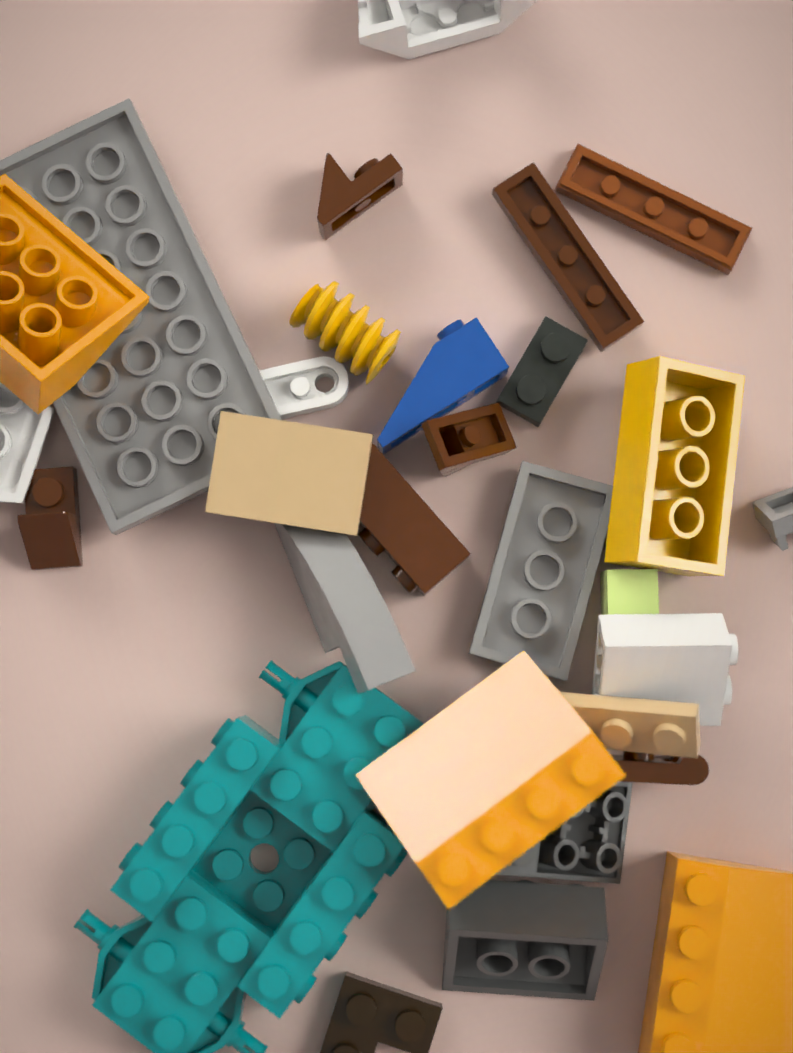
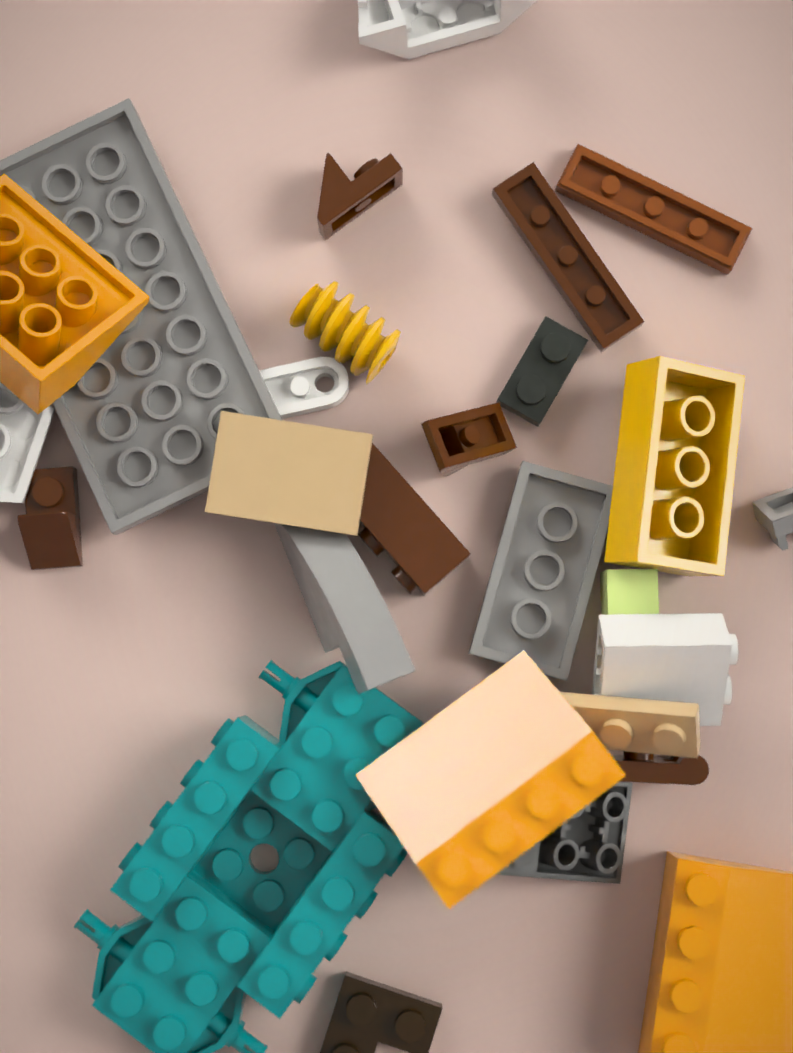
blue slope [377,317,509,455] -> none
dark grey slope [442,880,608,1001] -> none

